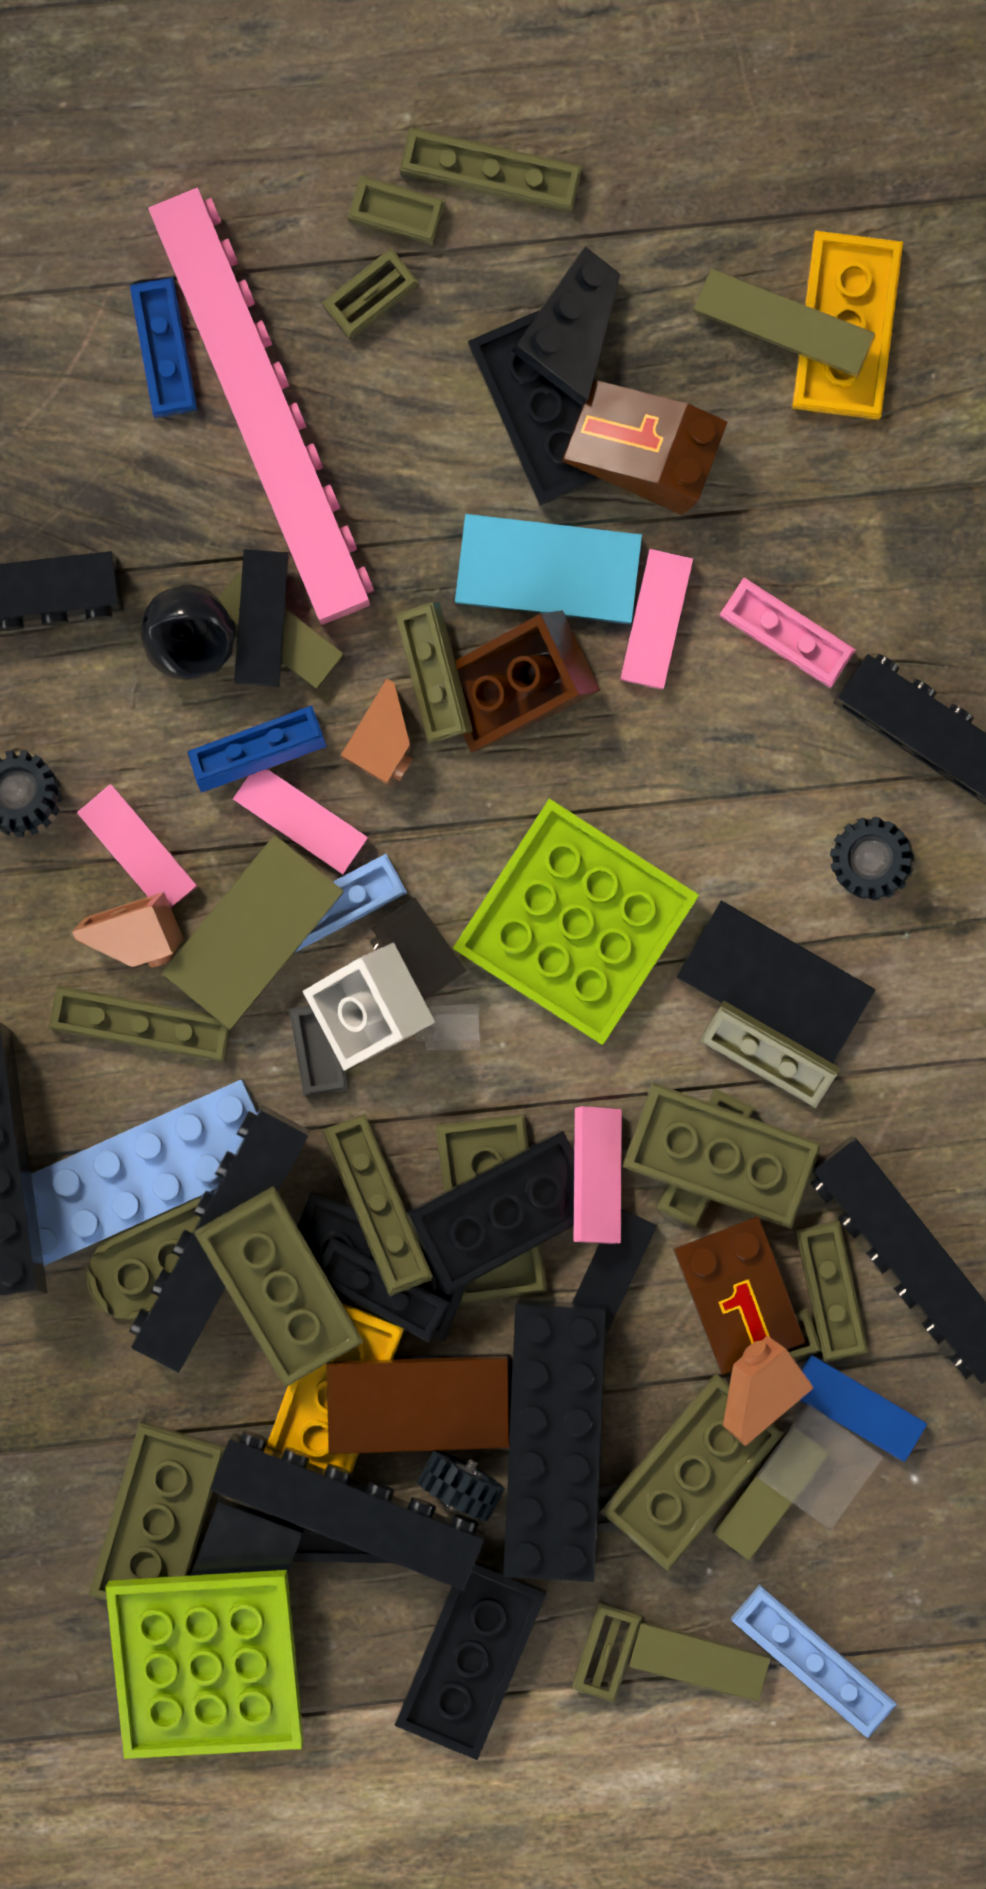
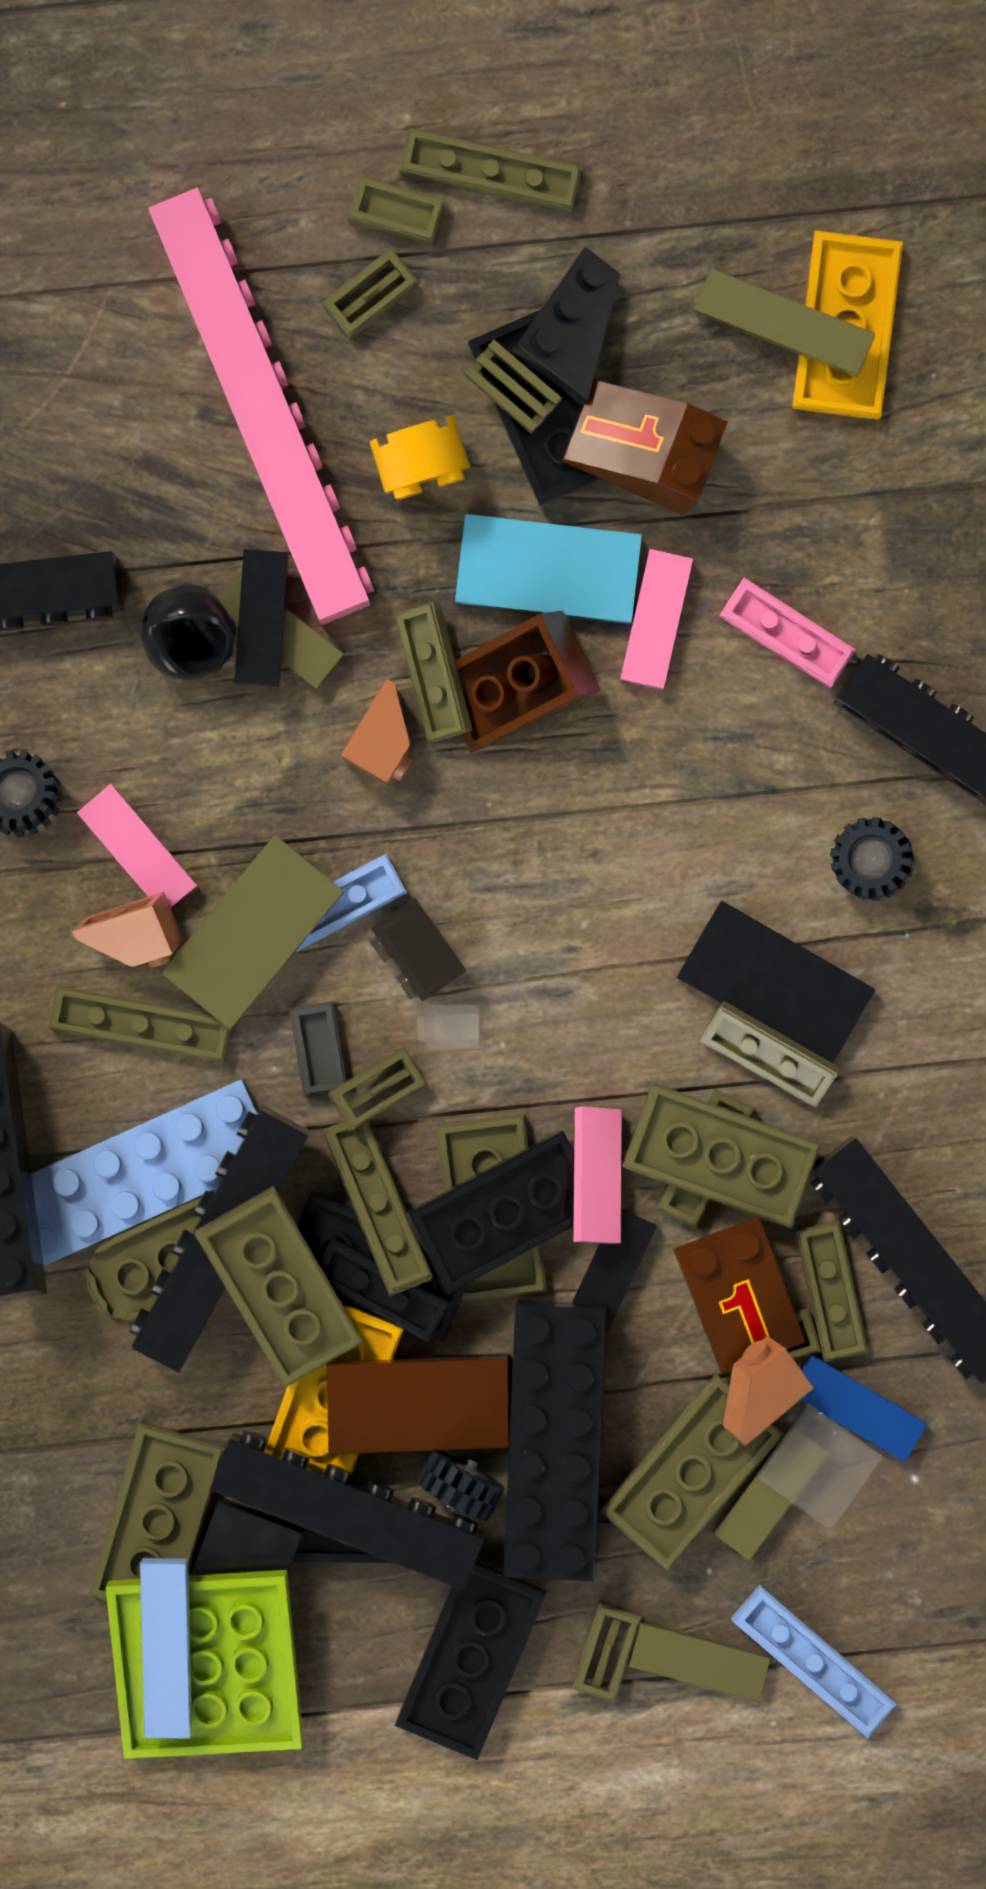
blue tile [130,277,198,419] -> none
blue tile [187,706,327,793] -> none
bright pink tile [233,769,368,875] -> none
white brick [303,943,435,1071] -> none
lime plate [452,798,699,1045] -> none
none -> light blue tile [140,1558,192,1738]
none -> olive tile [327,1047,428,1132]
none -> yellow brick [369,415,471,500]
none -> olive tile [464,340,561,434]

